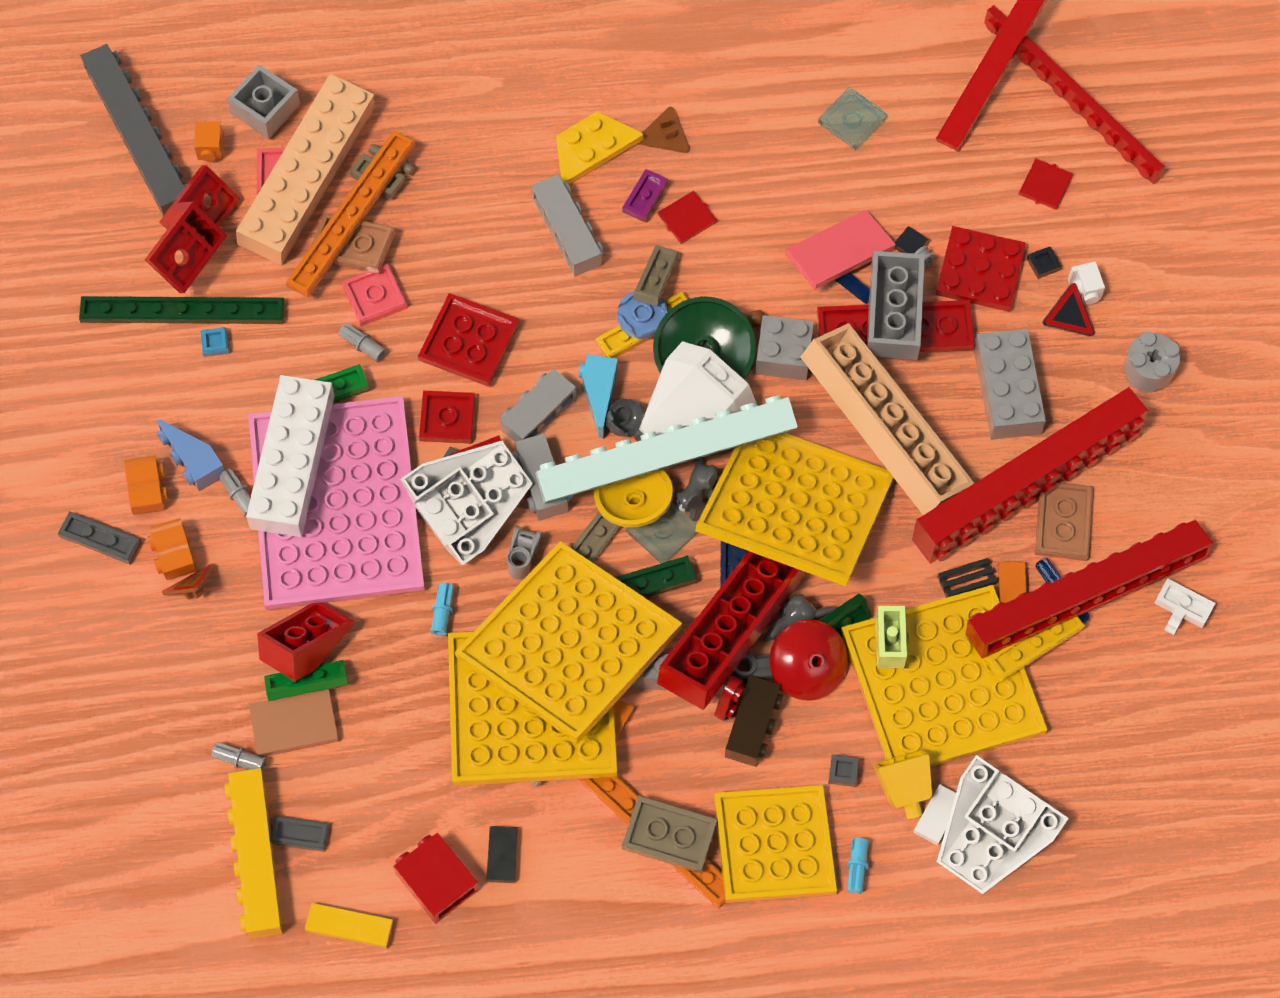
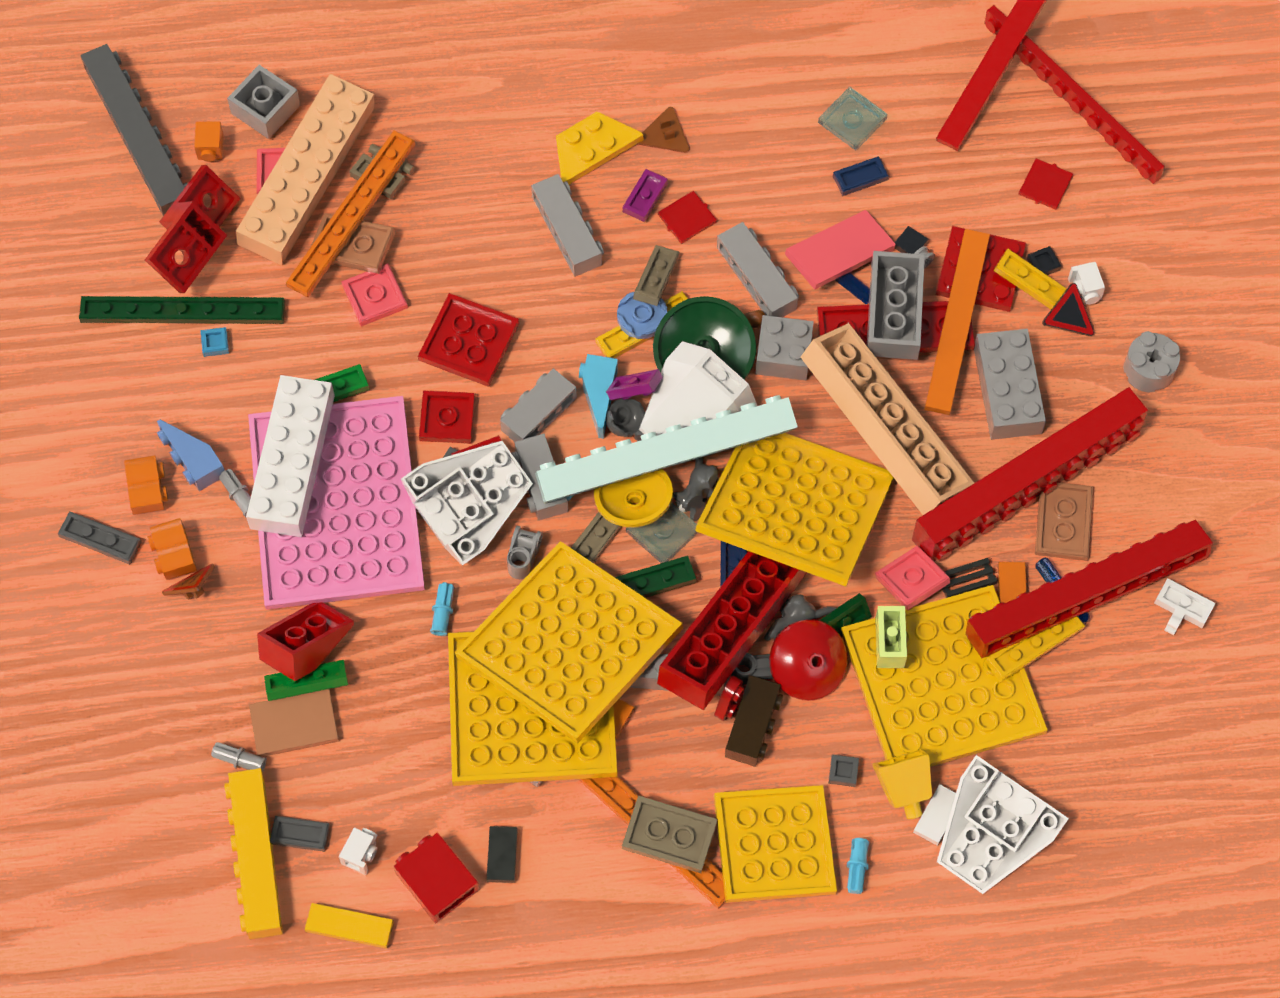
light grey axle [338,323,387,362] -> none
none -> white brick [339,828,377,876]
none -> magenta plate [606,369,663,400]
none -> light grey brick [717,222,799,318]
none -> dark blue tile [833,156,889,196]
none -> coral tile [875,545,950,611]
none -> orange tile [924,229,990,415]
none -> yellow tile [993,249,1067,309]

